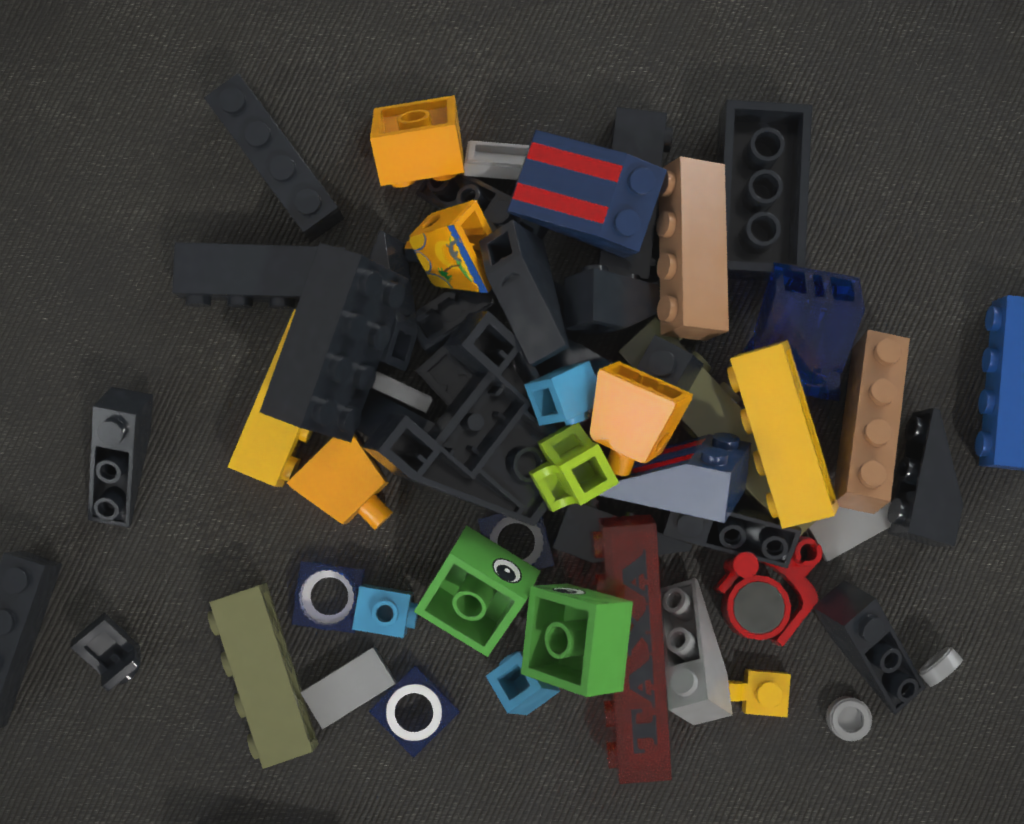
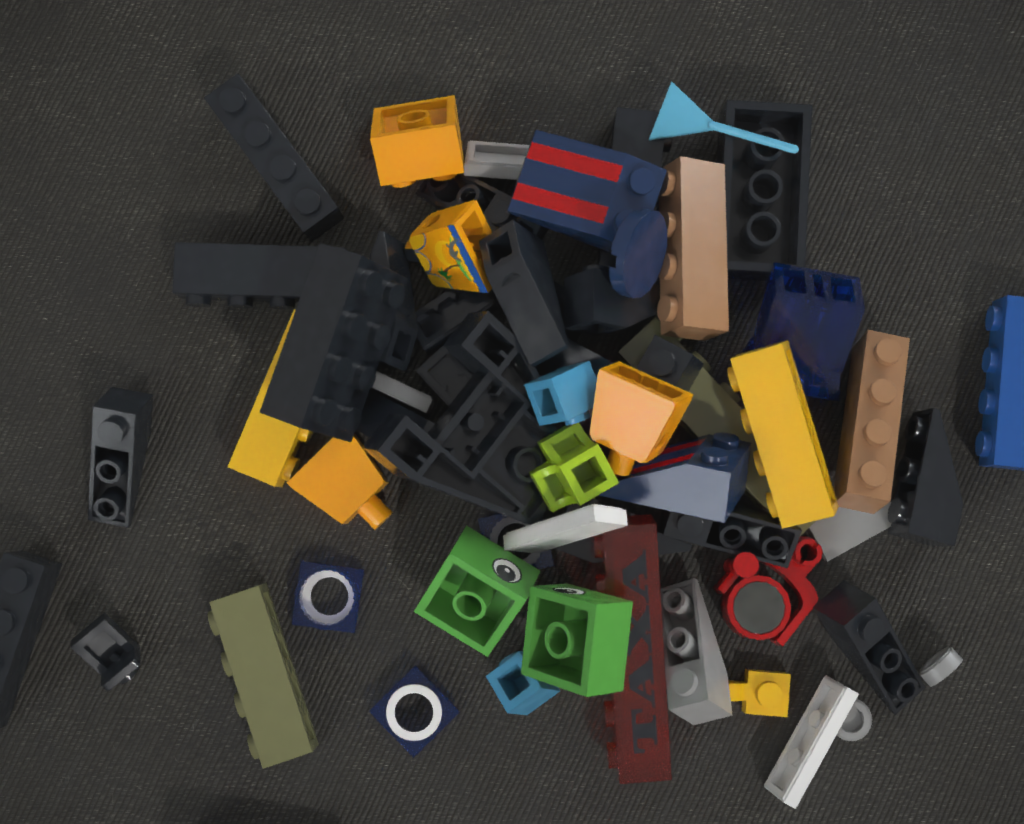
light grey tile [301,646,396,730] -> none
dark azure brick [352,584,418,638] -> none
none -> white tile [503,504,628,553]
none -> dark blue tile [609,208,668,298]
none -> medium azure piece [649,81,799,154]
none -> white tile [764,675,859,809]

